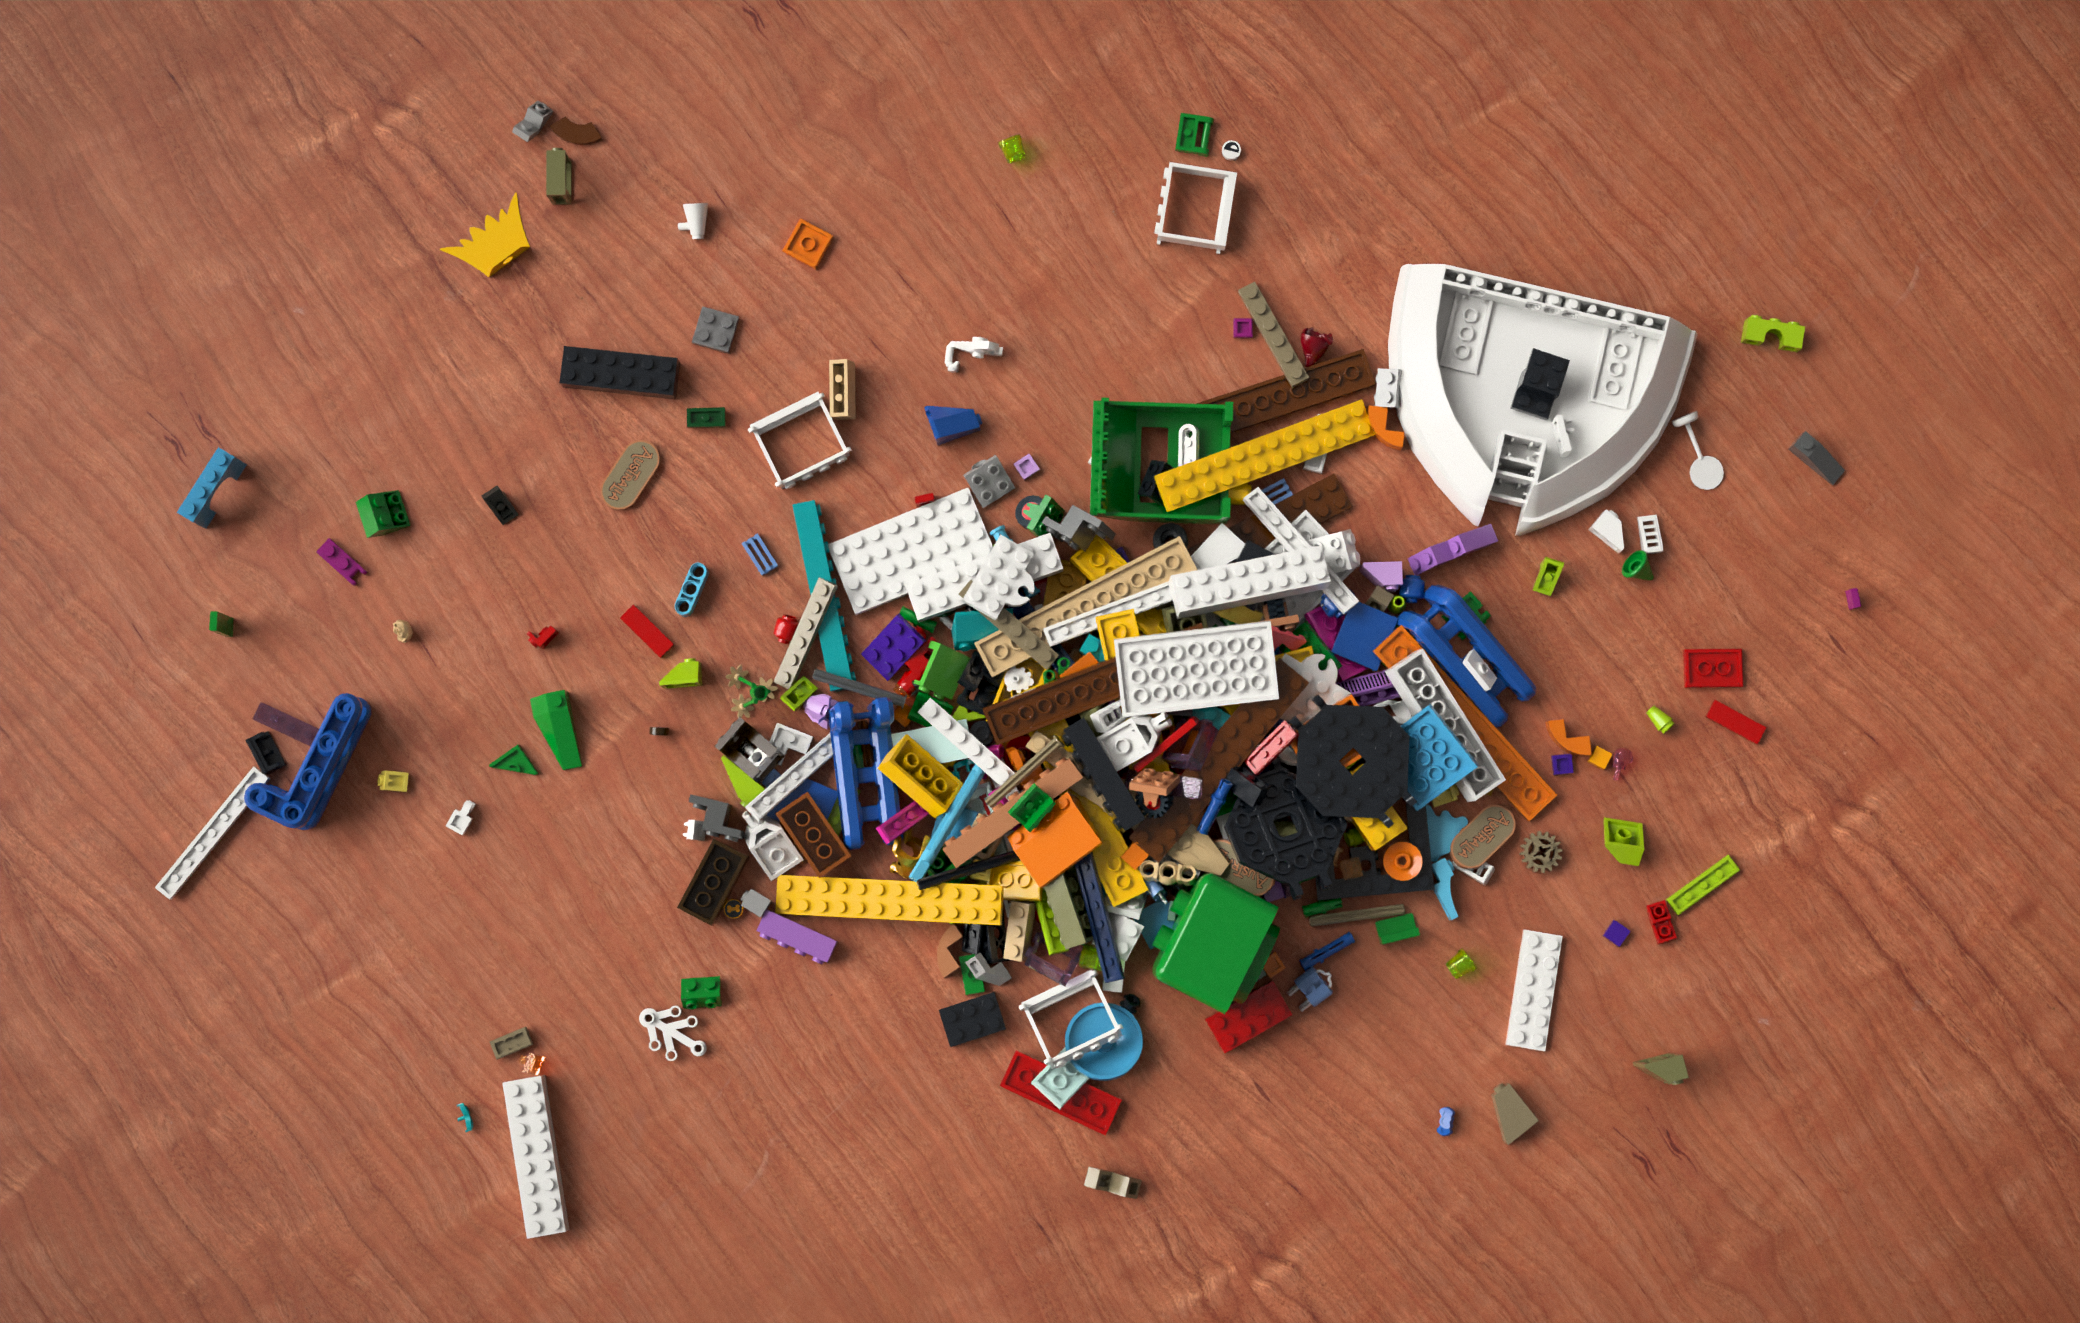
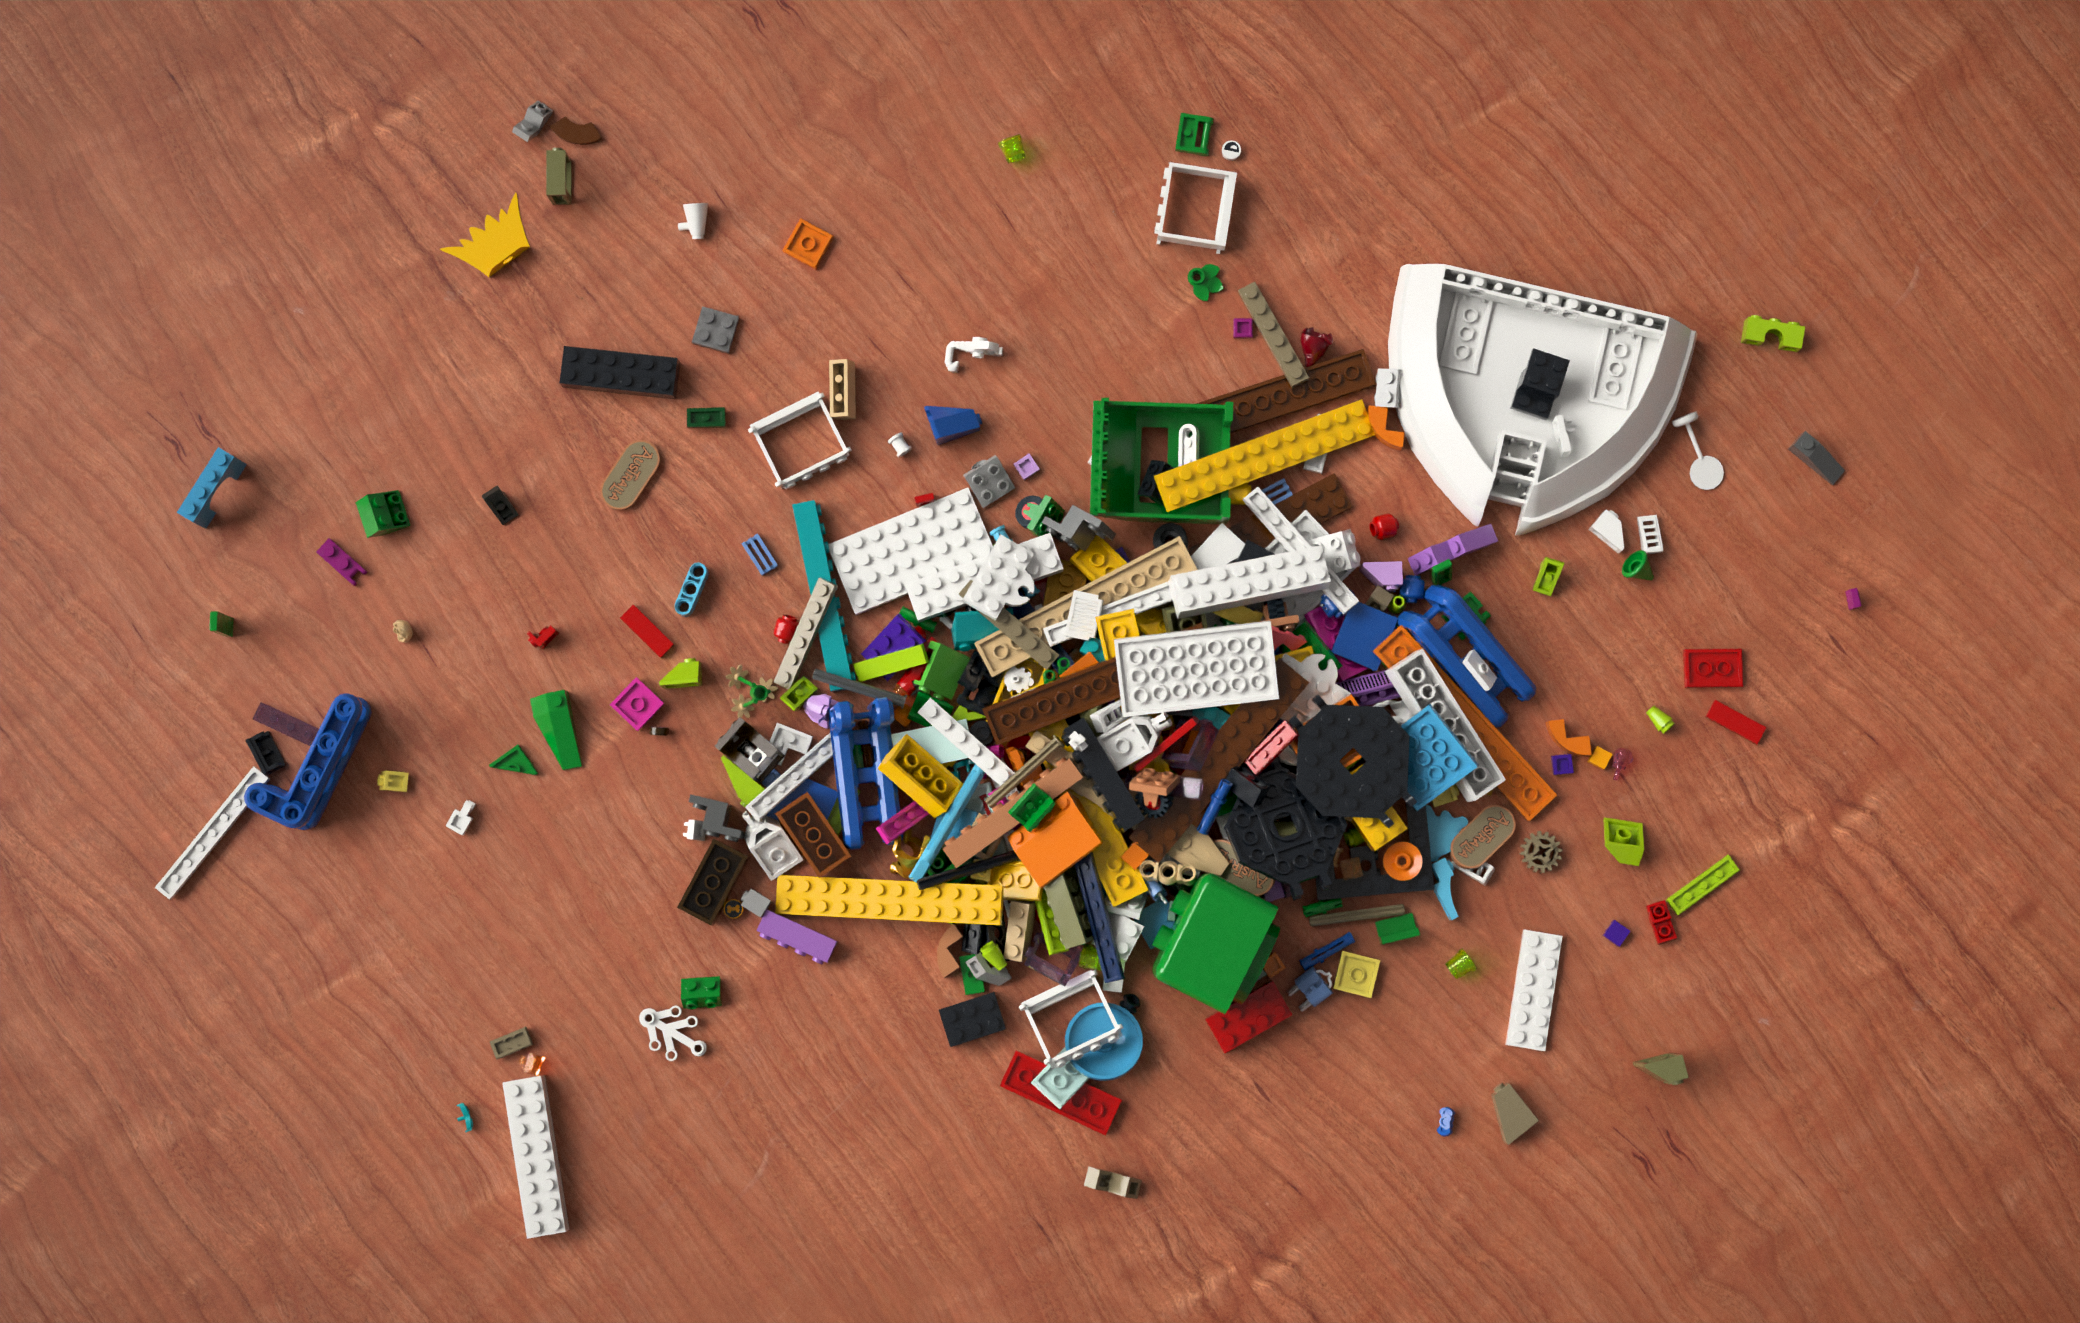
none -> dark pink plate [610,677,665,731]
none -> lime tile [853,644,929,682]
none -> white bush [888,432,912,458]
none -> lime cone [980,941,1007,971]
none -> white window [1064,590,1104,641]
none -> white plate [1068,731,1088,752]
none -> green plate [1188,264,1223,301]
none -> light yellow plate [1333,951,1380,998]
none -> red head [1369,513,1399,540]
none -> green plate [1432,559,1452,585]

